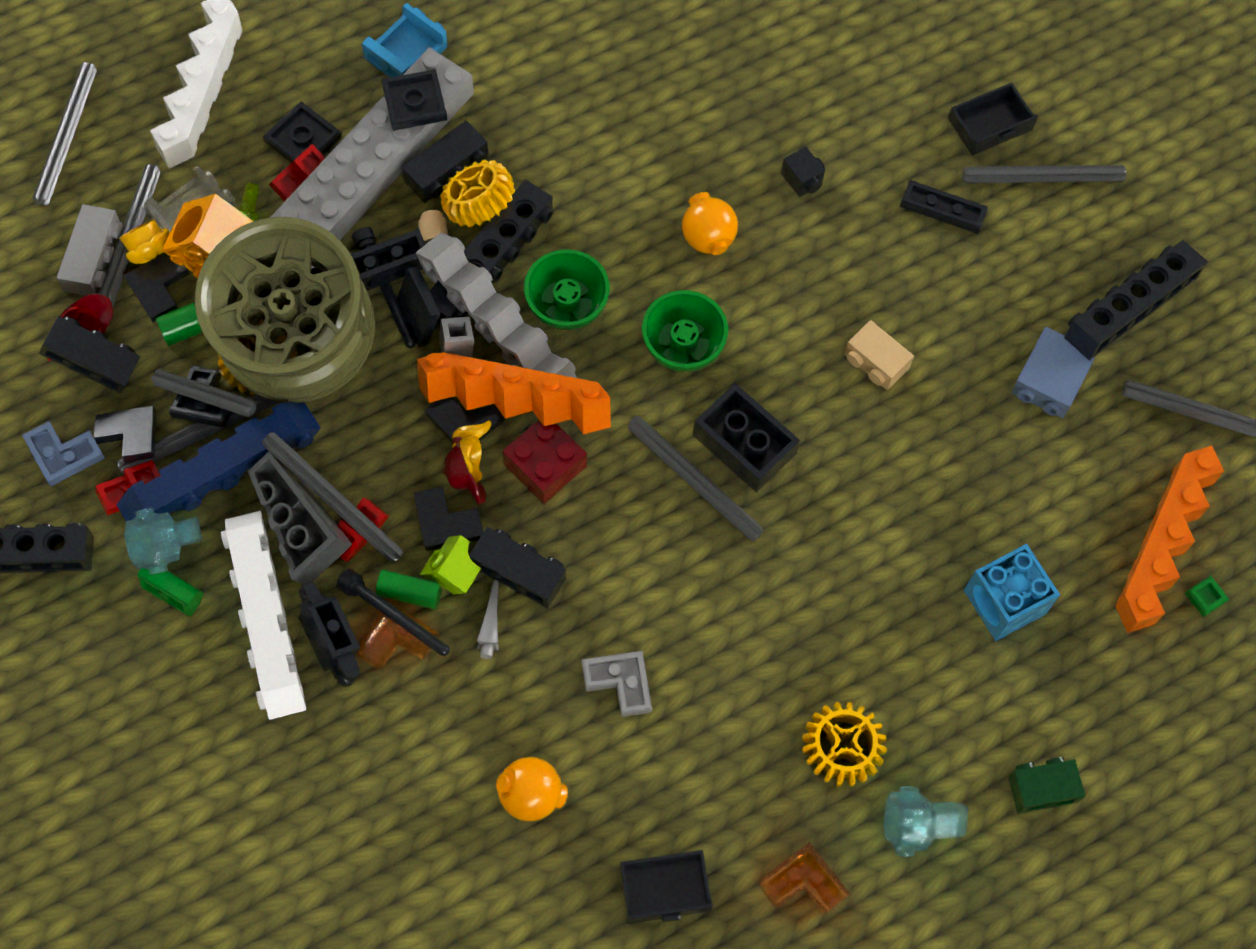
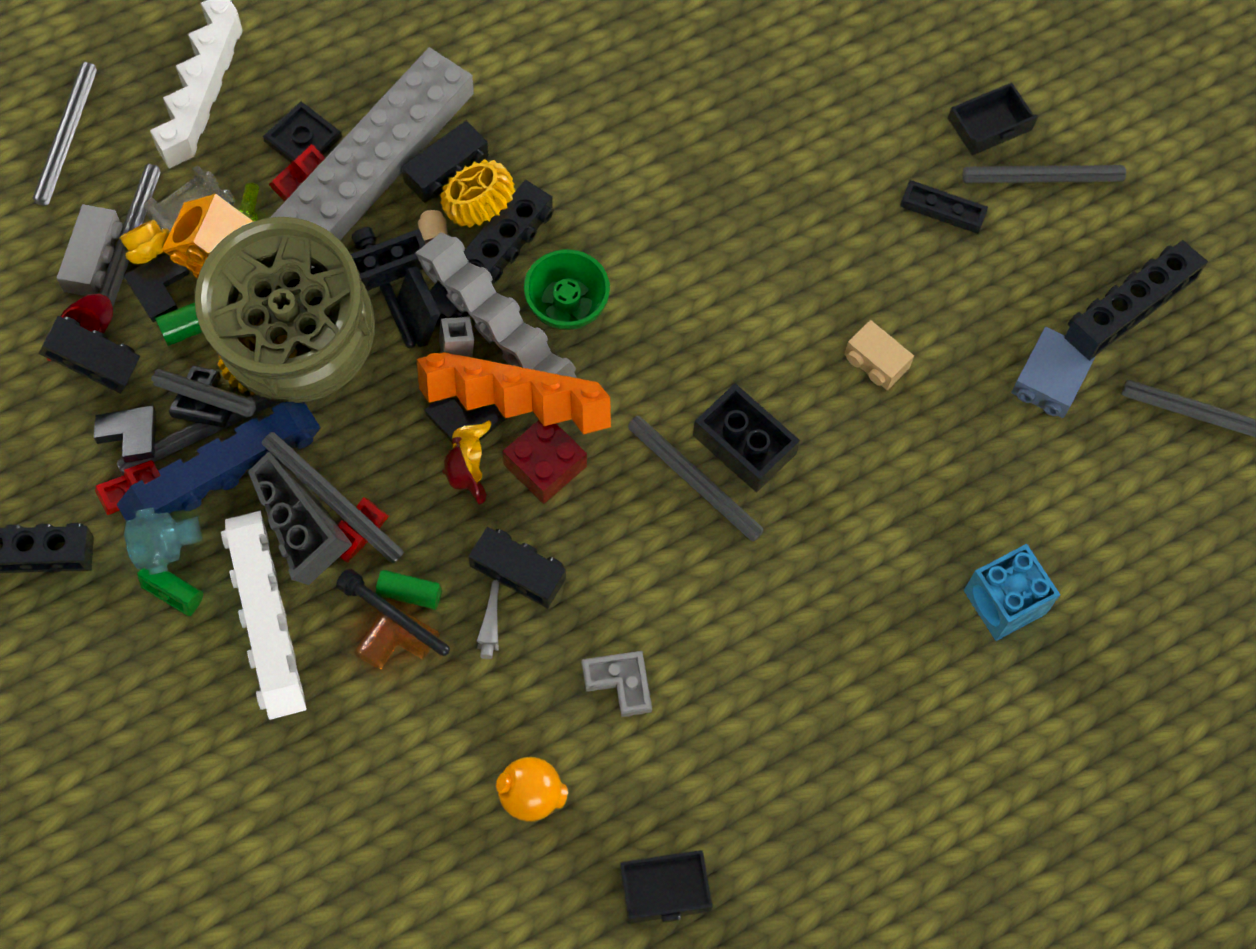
sand blue plate [22,421,105,486] -> none
black hinge [298,582,361,688] -> none
dark azure panel [362,3,448,78] -> none
black tile [381,69,448,131] -> none
black tile [414,487,483,551] -> none
lime brick [420,535,481,595] -> none
green piece [642,290,728,372] -> none
light orange brick [682,192,738,255] -> none
clear orange brick [759,842,850,915] -> none
black brick [781,146,825,198] -> none
yellow gear [802,702,887,787] -> none
clear light blue piece [884,786,969,857] -> none
dark green brick [1008,757,1086,814] -> none
orange brick [1115,446,1224,633] -> none
green tile [1184,575,1230,617] -> none

